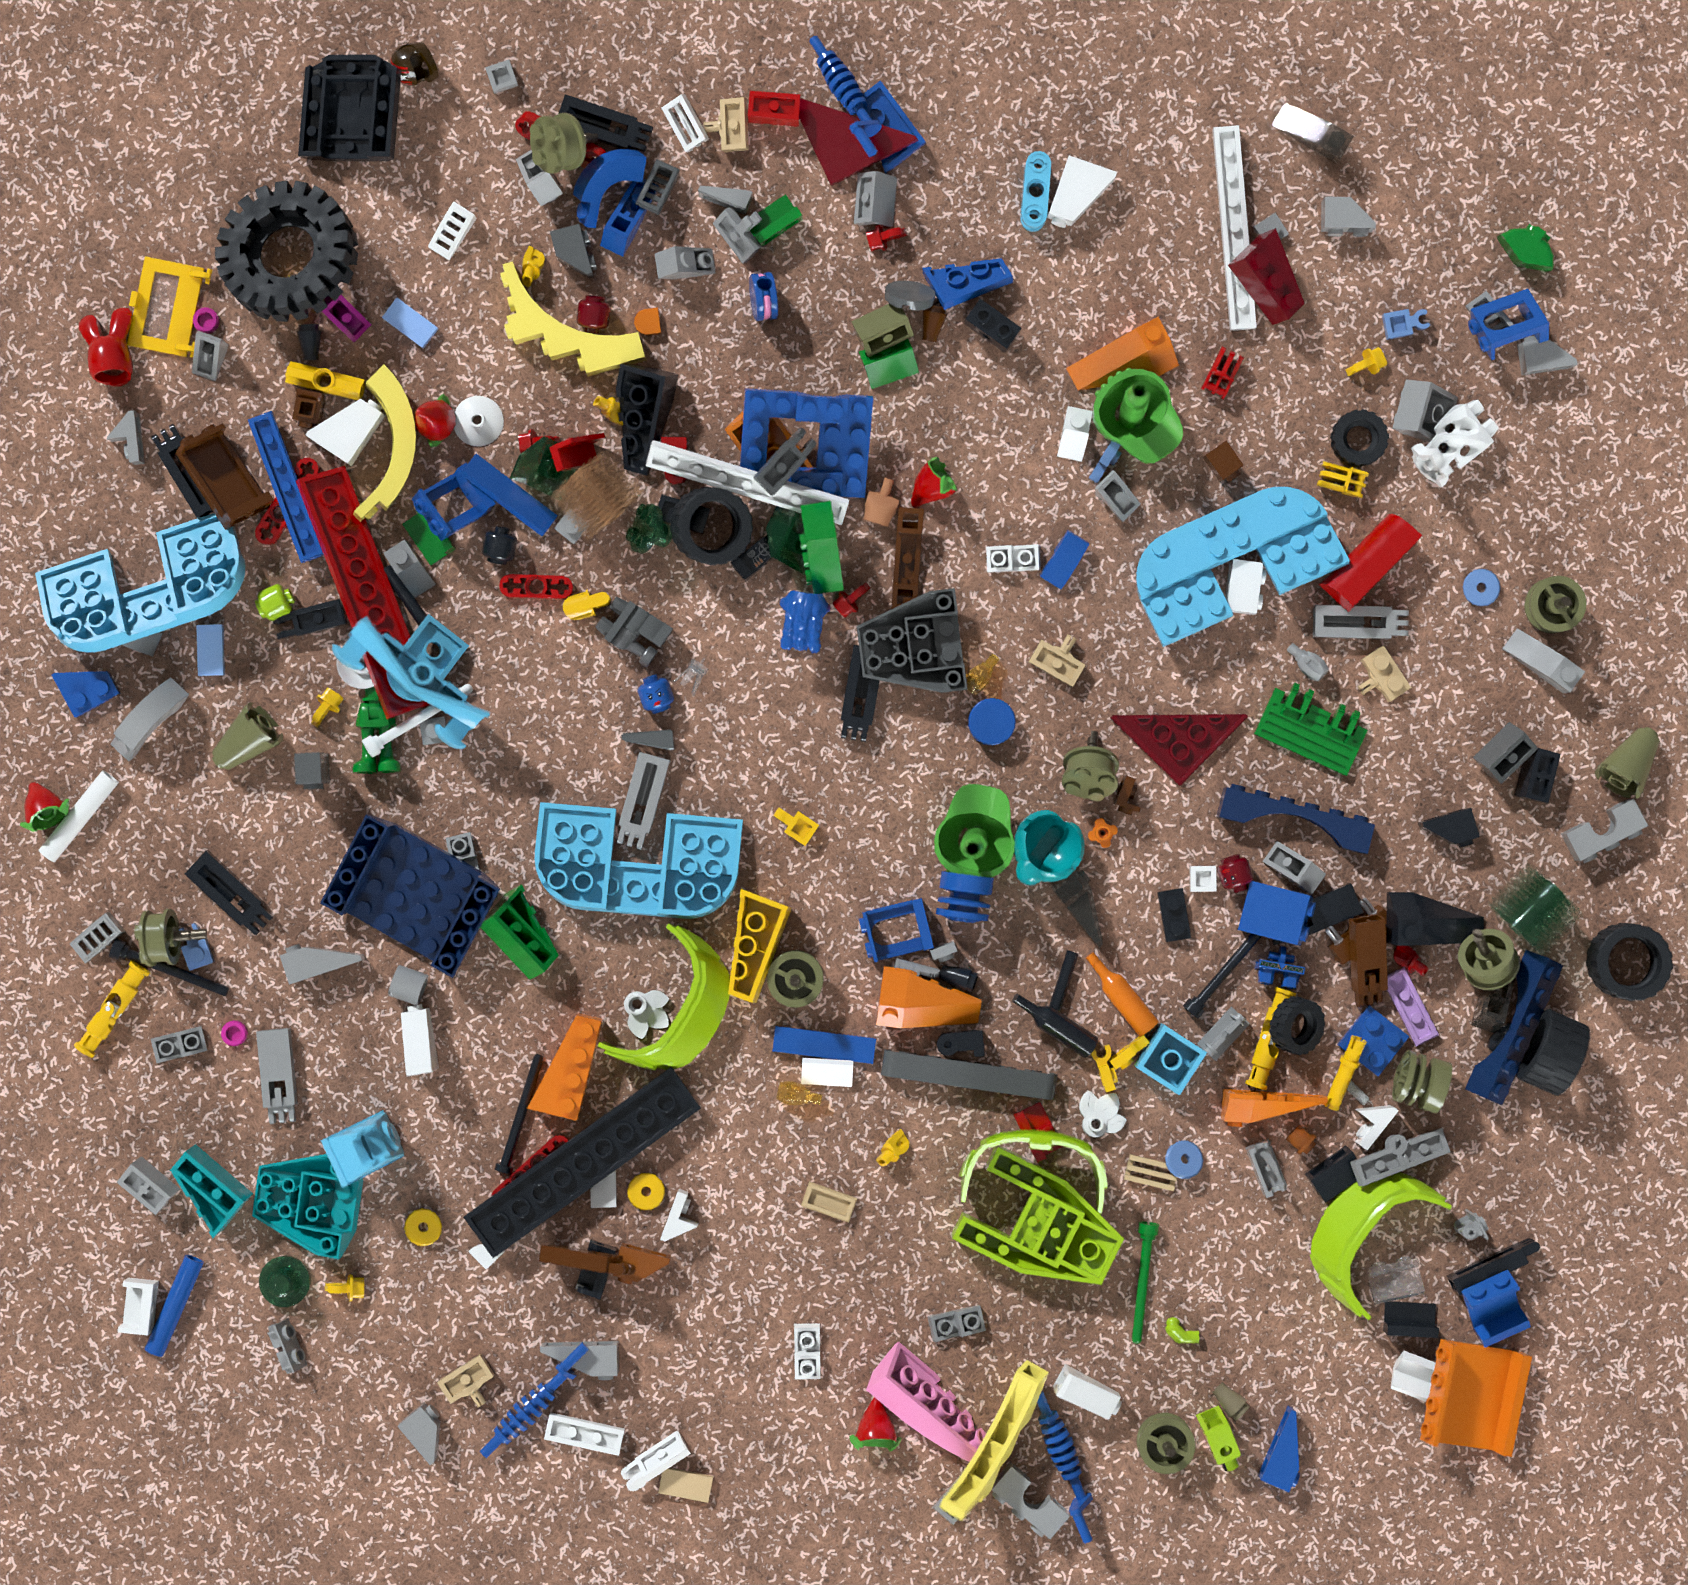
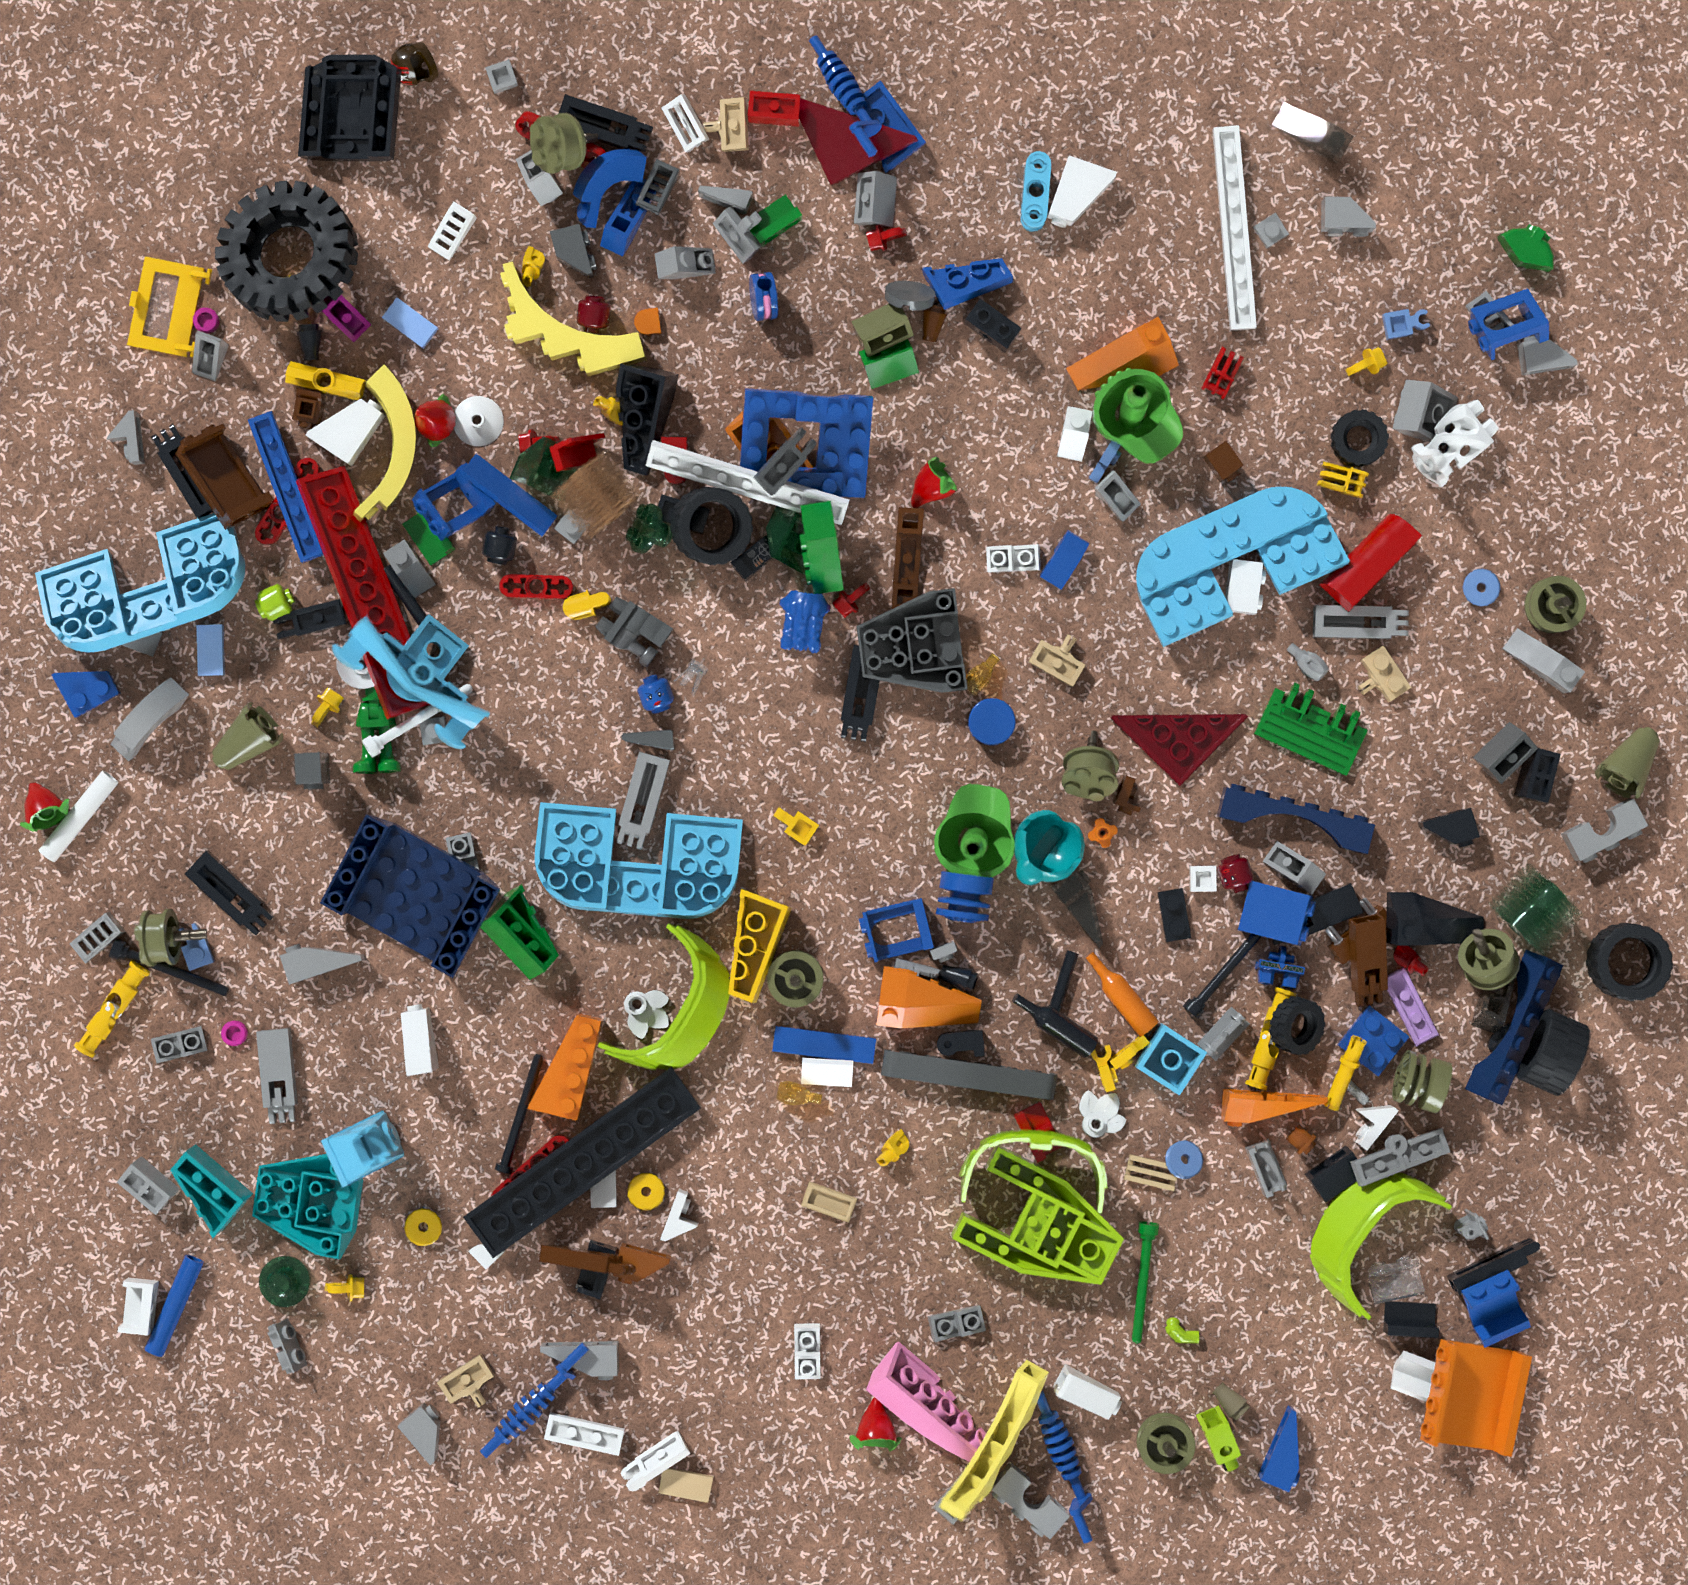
red piece [79,308,133,387] -> none
light grey piece [388,965,429,1006] -> none
nougat piece [863,478,899,527] -> none
dark red wedge [1228,228,1305,325] -> none

